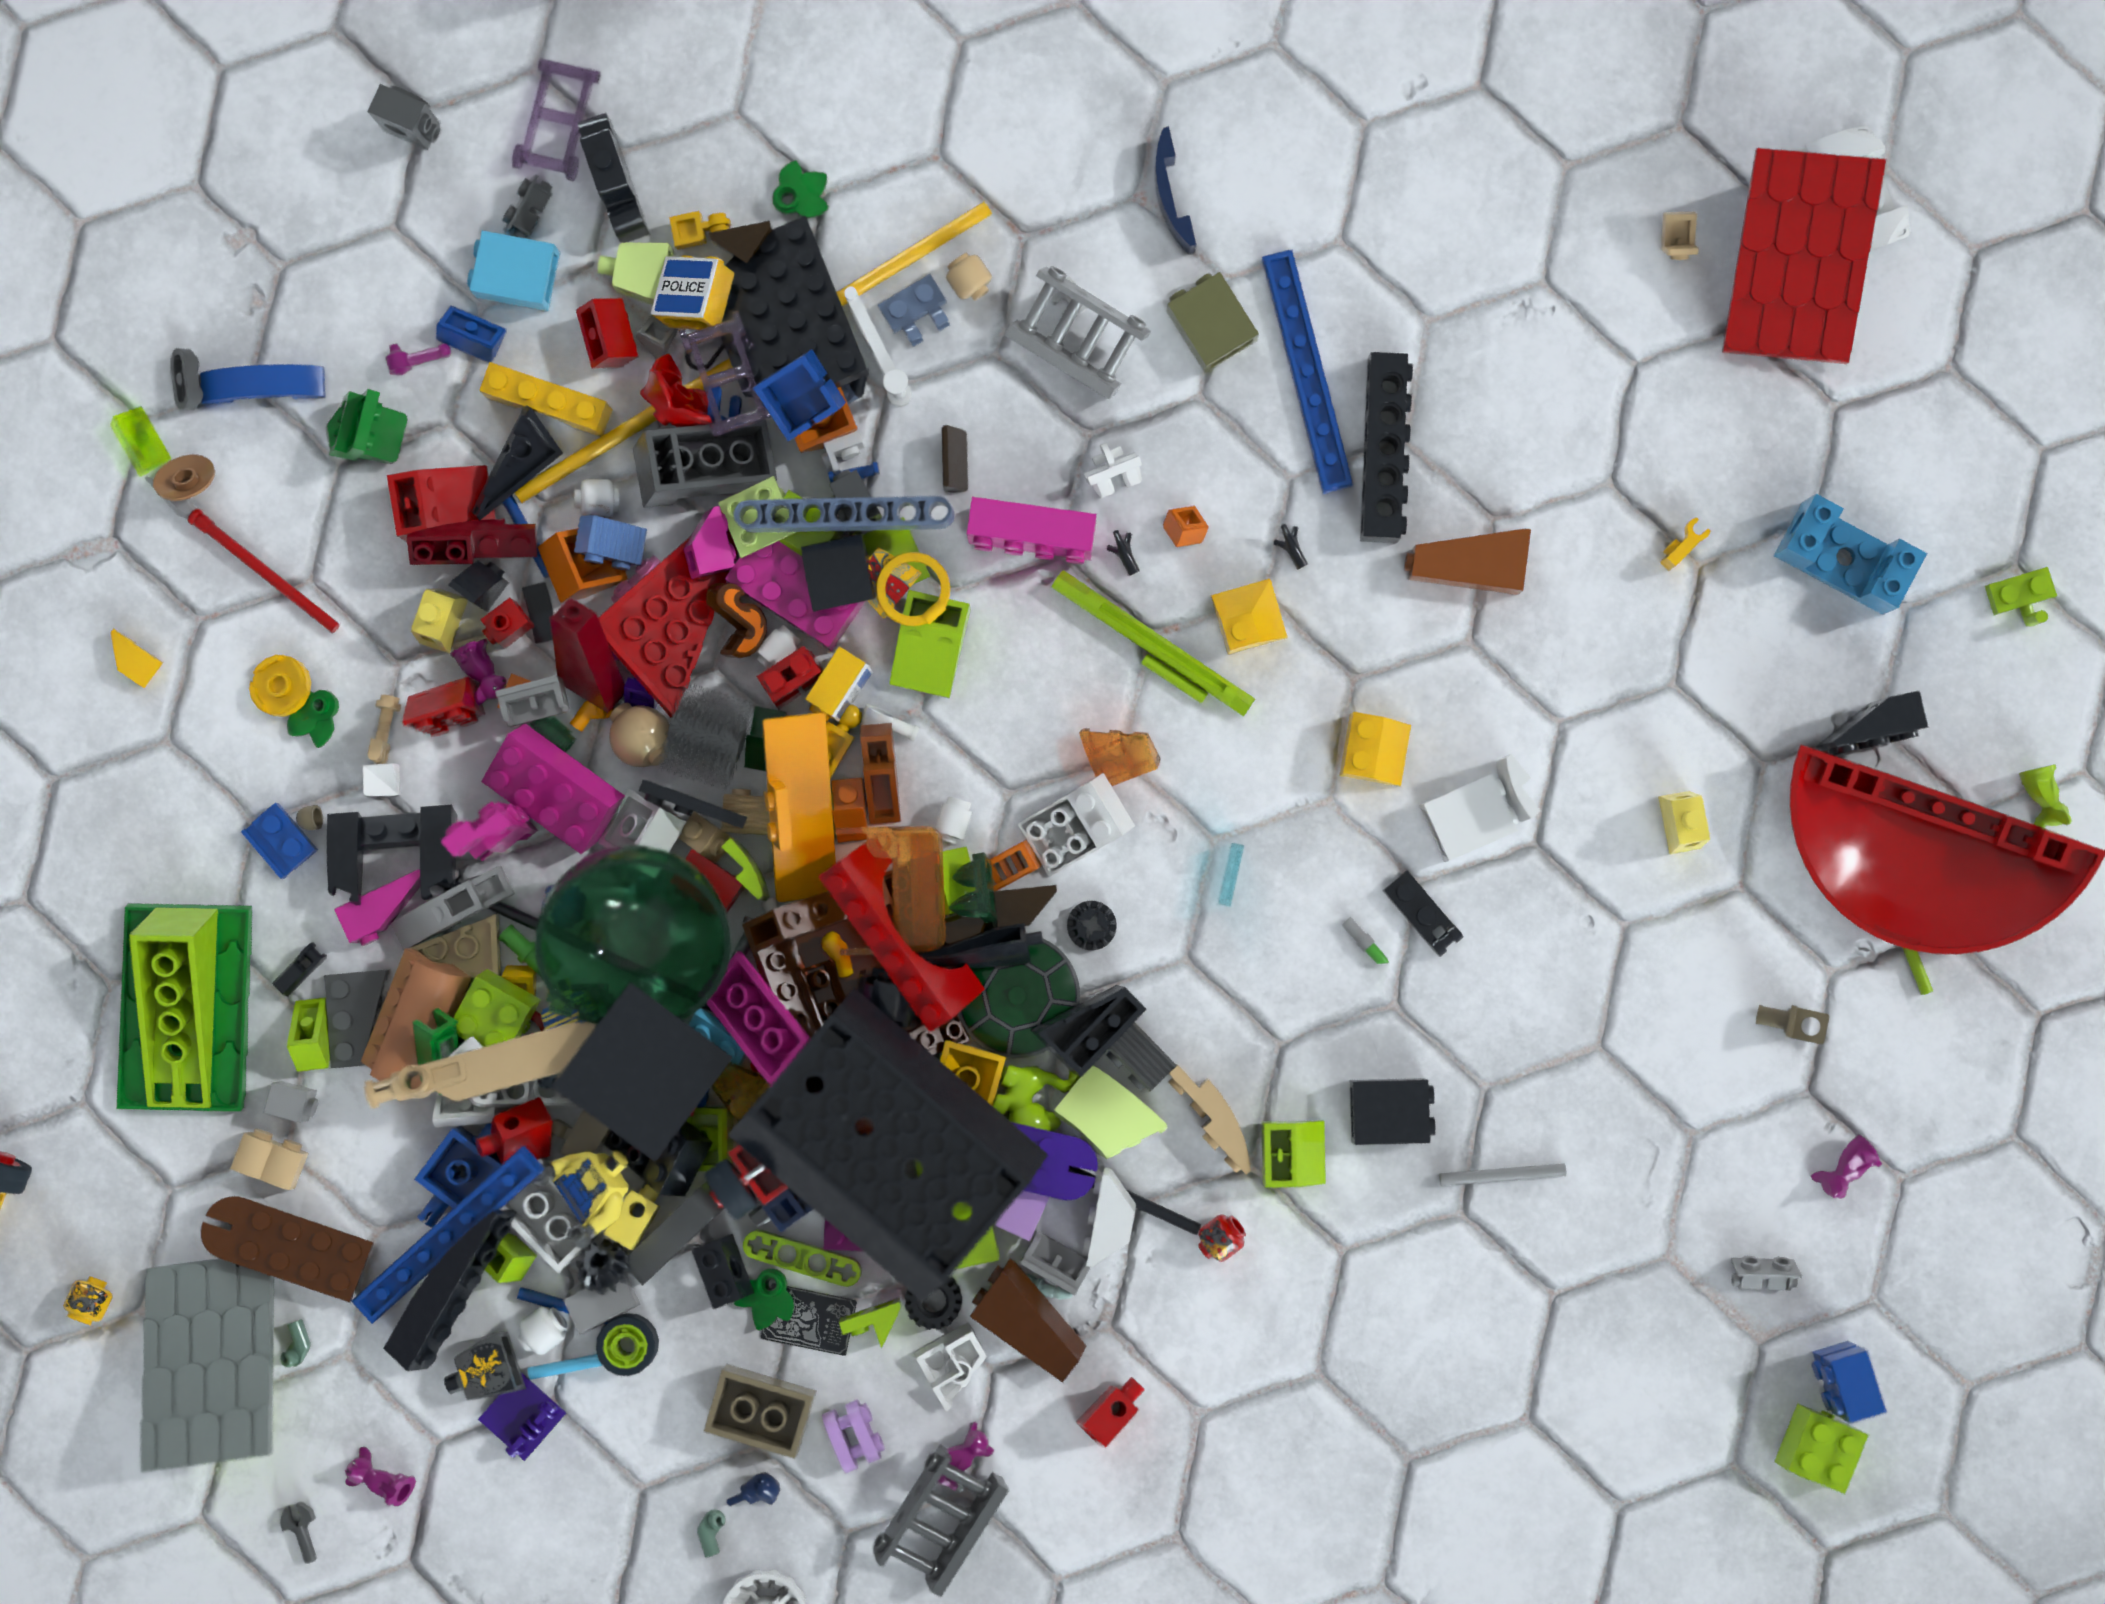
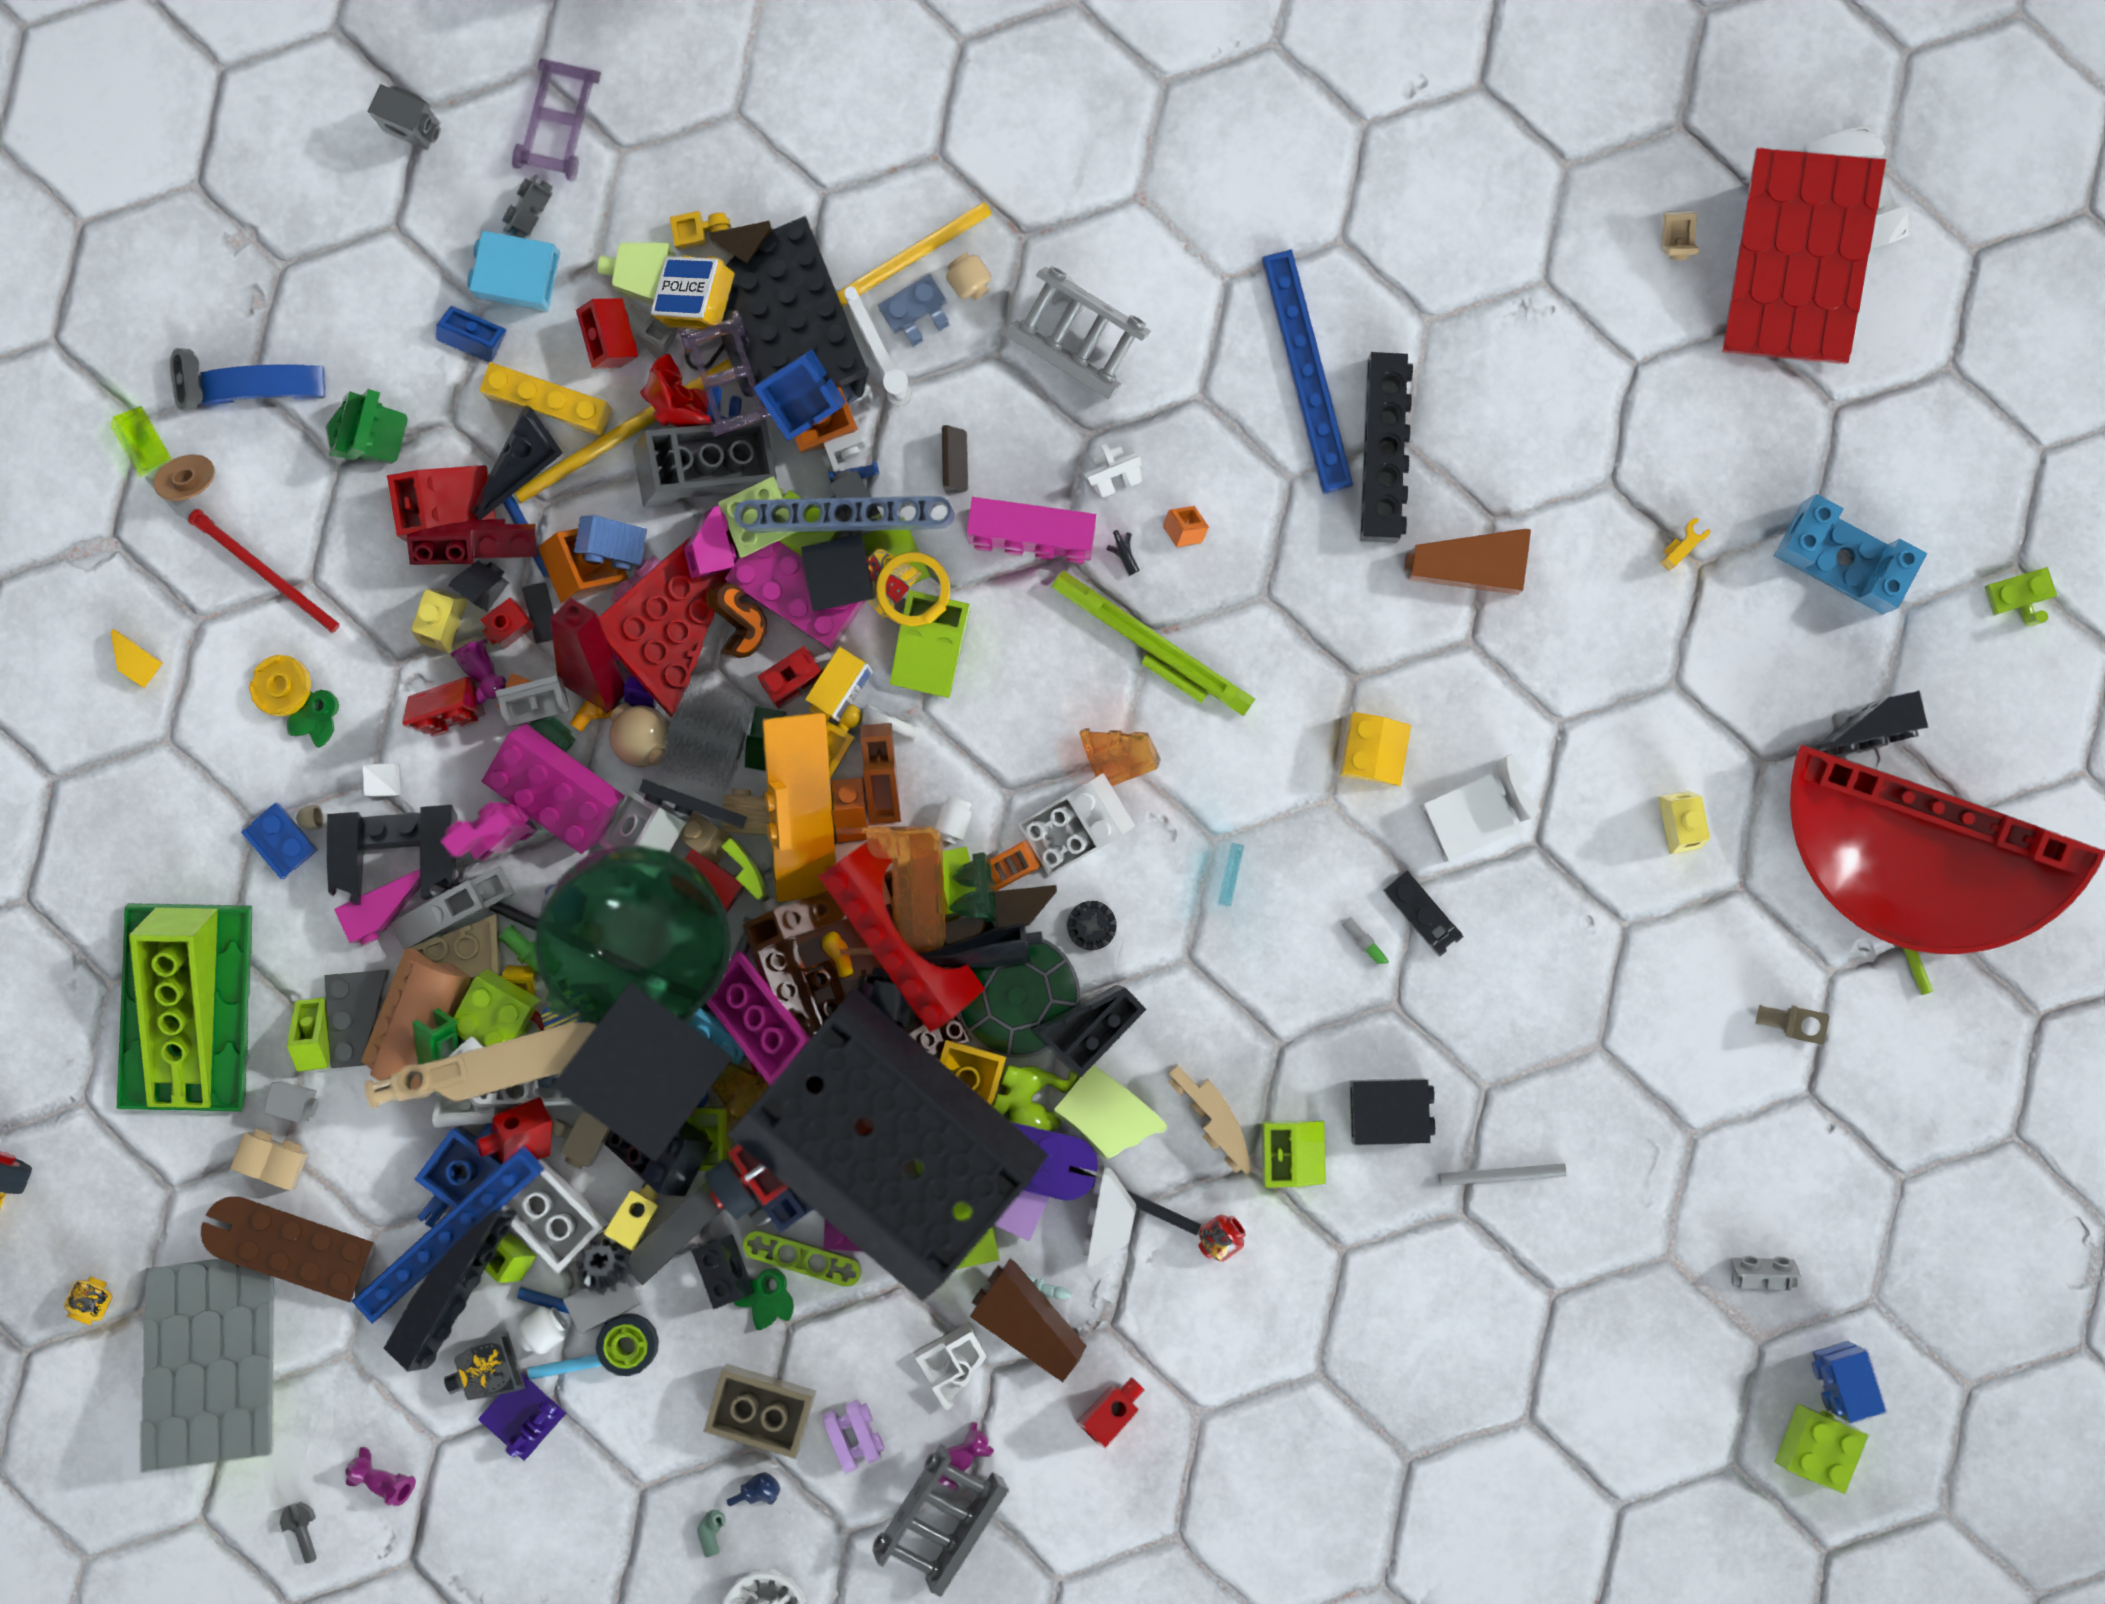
black bar [272,942,327,997] -> none
sand green arm [280,1319,311,1368] -> none
tan hinge [368,695,401,764] -> none
magenta piece [385,344,451,375] -> none
torso [533,1151,628,1248] -> none
white head [574,479,619,519] -> none
black brick [577,113,650,243] -> none
white brick [757,625,801,669] -> none
black sticker [761,1283,857,1356] -> none
green plate [772,160,829,218] -> none
lime slope [839,1297,902,1348] -> none
black tyre [905,1277,962,1330] -> none
light grey hinge [1020,1231,1090,1295] -> none
dark grey brick [1106,1022,1177,1092] -> none
dark blue slope [1155,126,1196,254] -> none
olive brick [1166,272,1259,373] -> none
yellow slope [1211,578,1287,655] -> none
black bar [1273,524,1308,570] -> none
magenta animal [1811,1134,1882,1199] -> none
lime animal [2018,764,2072,828] -> none

